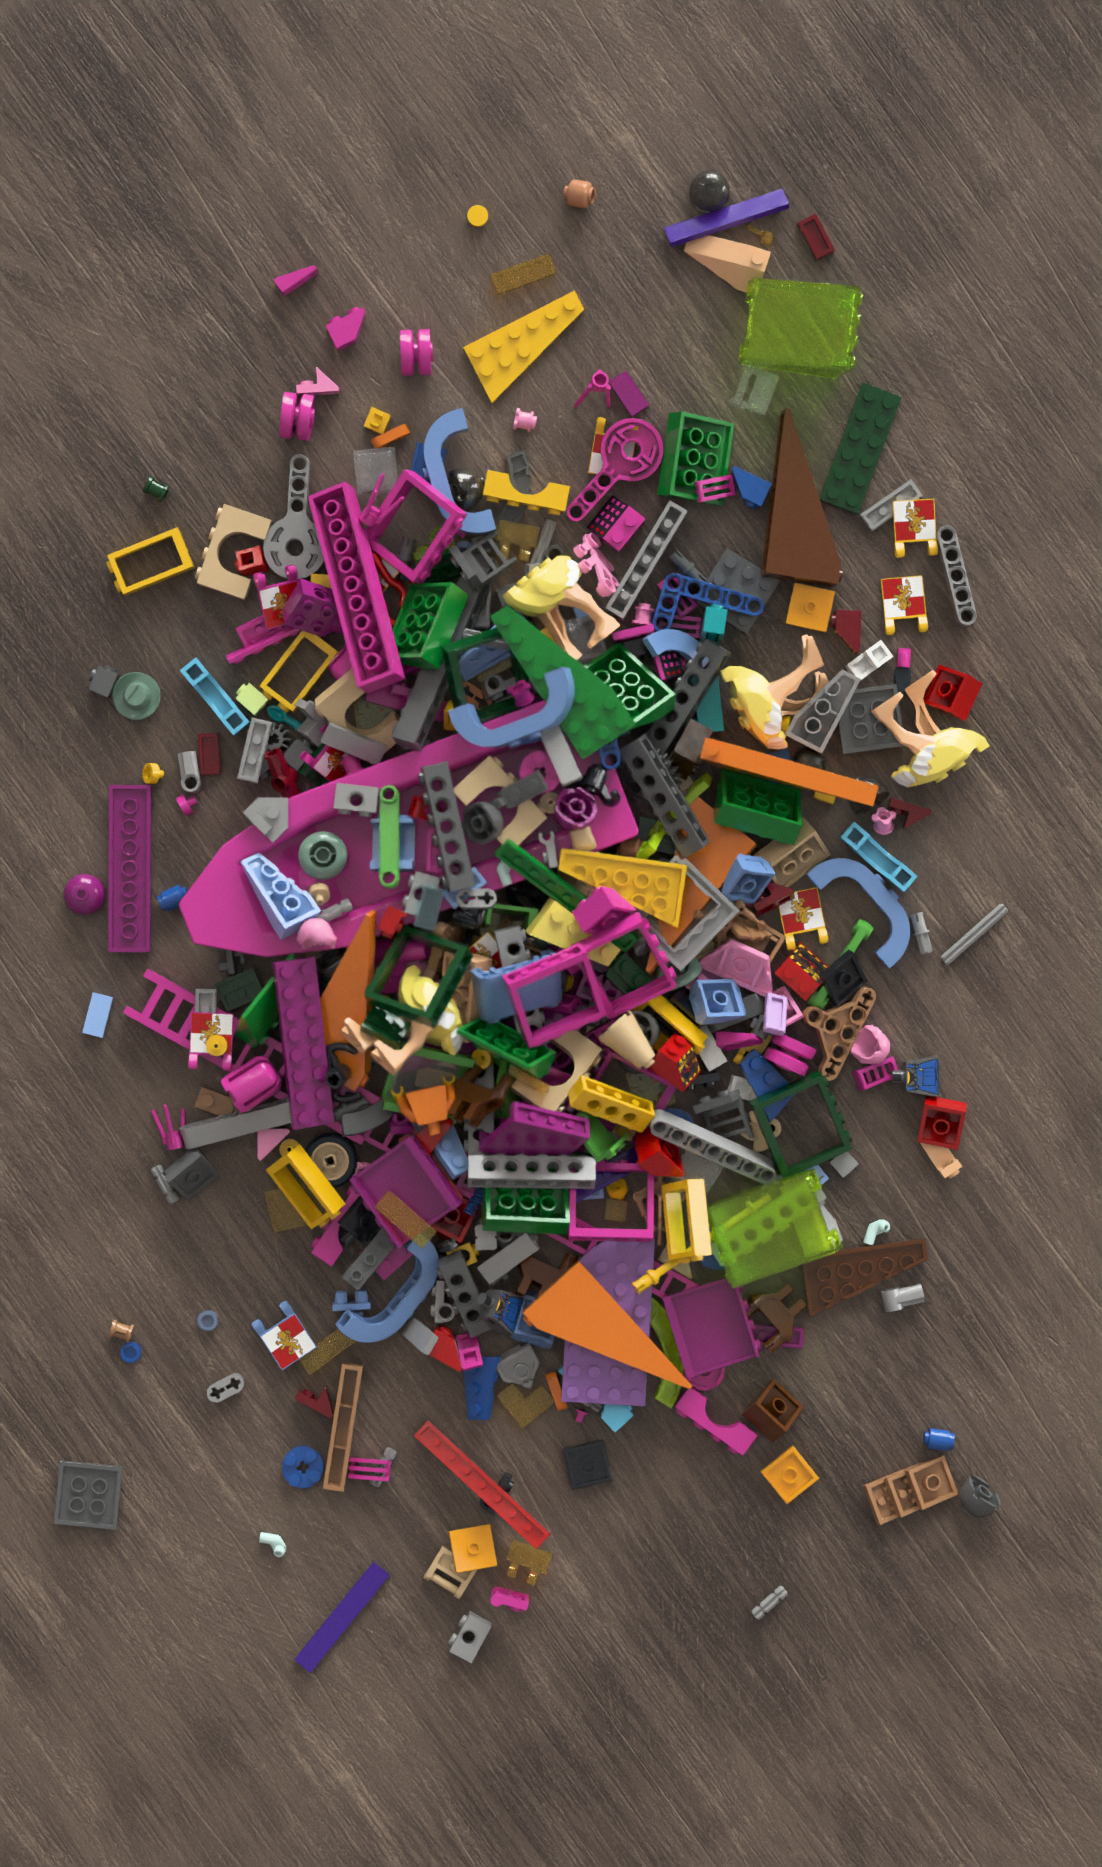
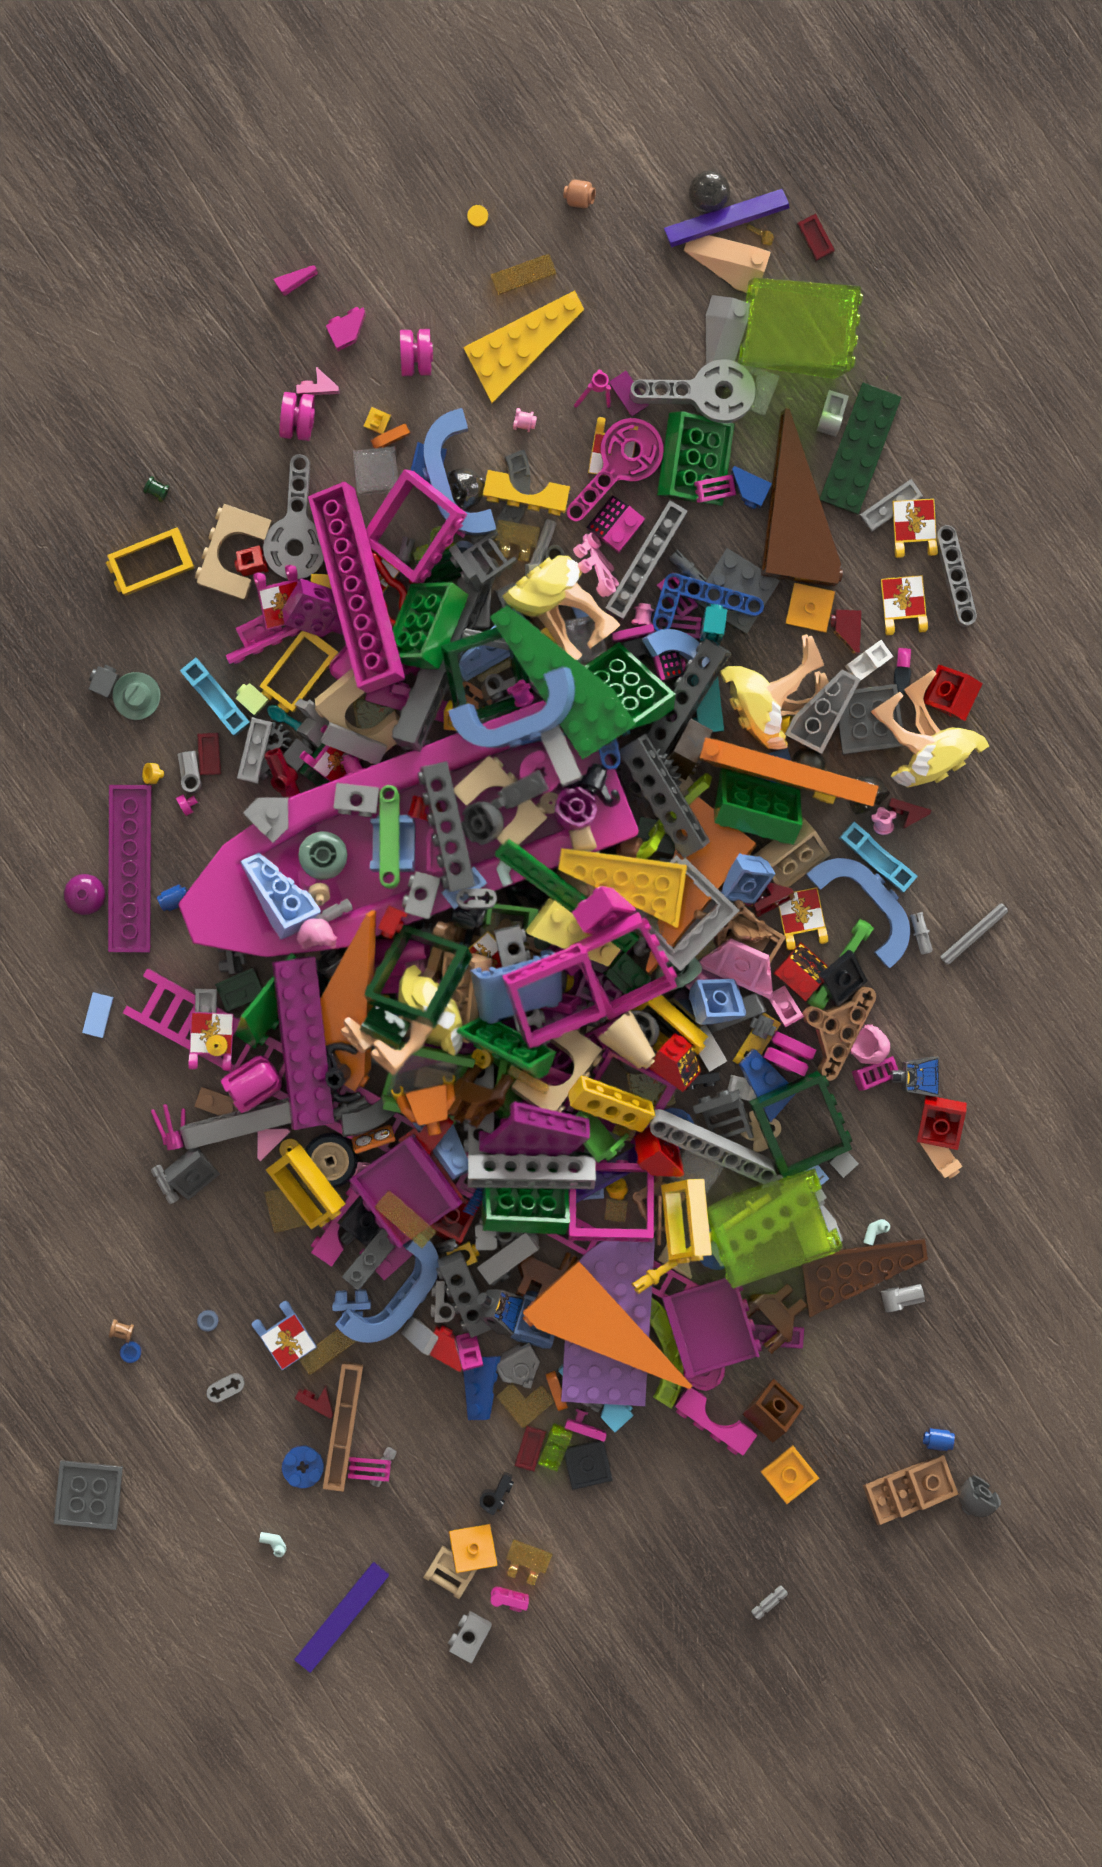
dark pink plant [359,473,404,527] -> none
magenta tile [388,1111,412,1134] -> none
clear light blue tile [414,884,445,931] -> none
red plate [414,1421,551,1550] -> none
light grey plate [539,831,558,868] -> none
dark pink slope [715,1031,763,1051] -> none
lavender tile [763,993,787,1036] -> none
none -> slope [352,1125,396,1154]
none -> dark red tile [514,1425,546,1472]
none -> clear neon green plate [538,1423,573,1471]
none -> dark pink tile [565,1418,607,1442]
none -> light grey beam [630,359,755,423]
none -> light grey wedge [706,295,753,388]
none -> light grey plate [816,390,849,437]

